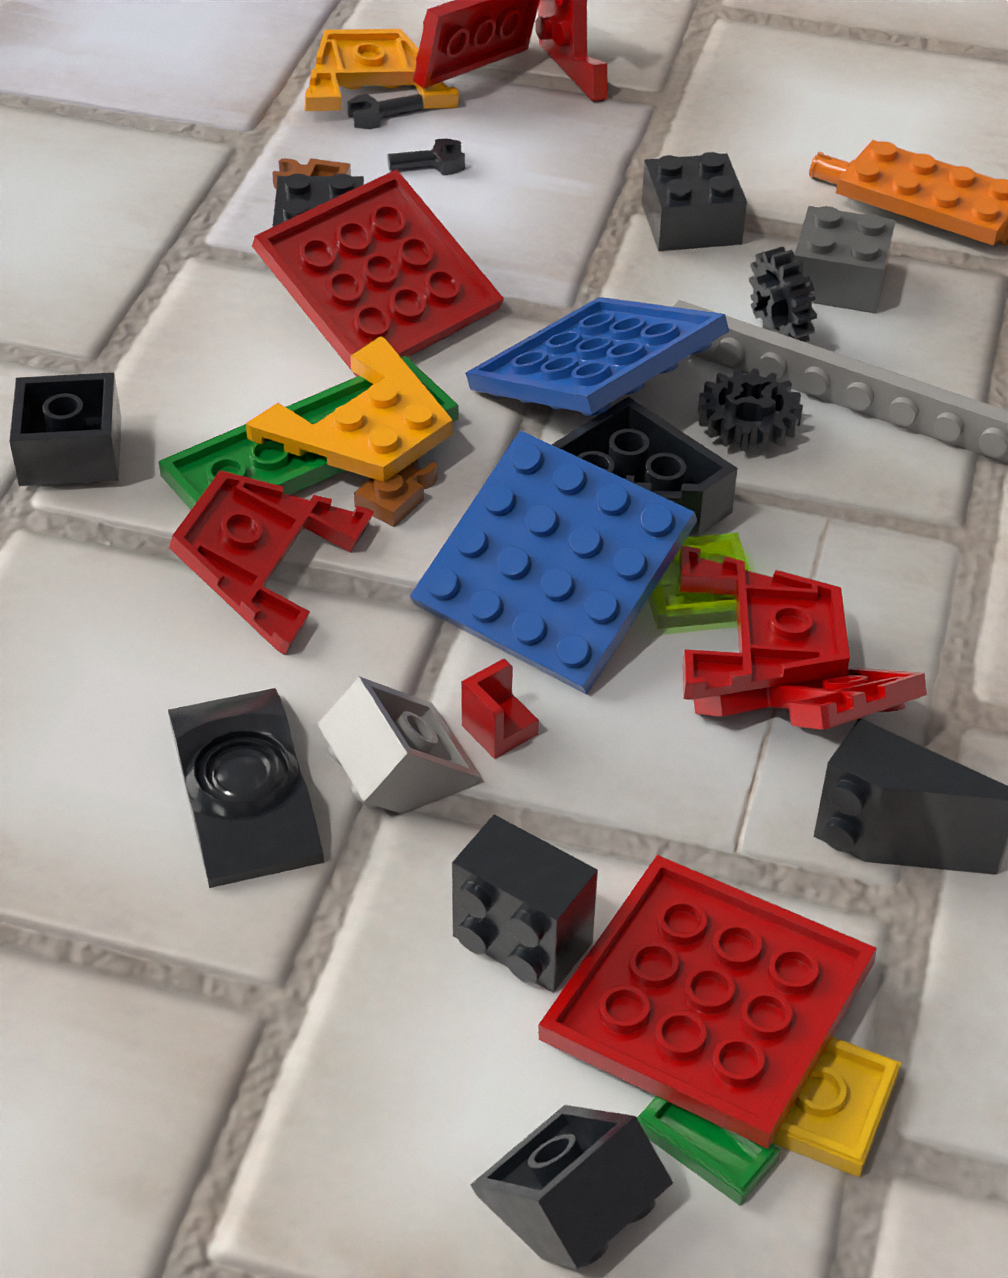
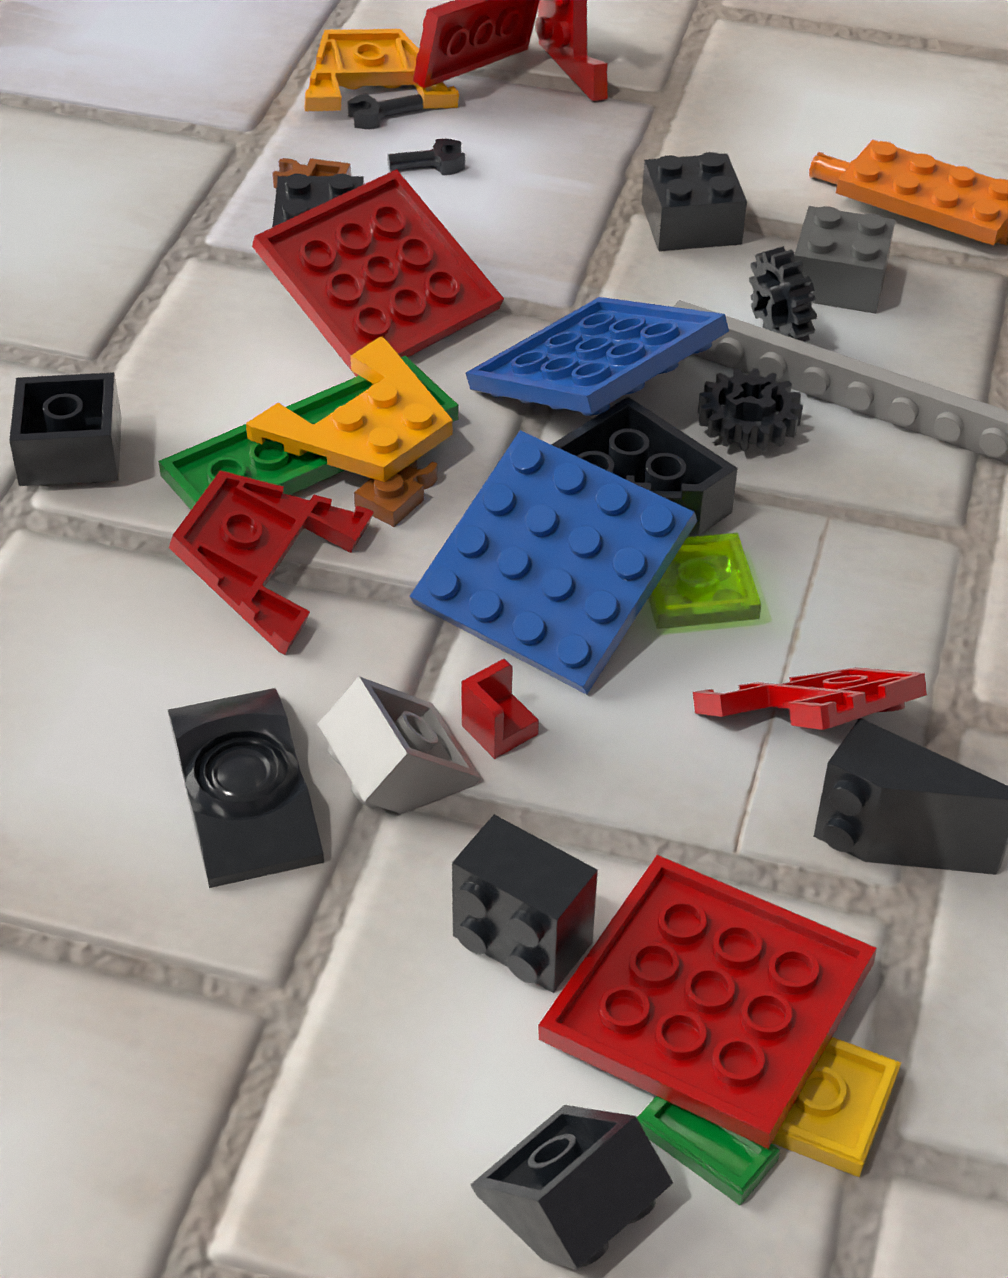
red wing [679,546,850,700] -> none

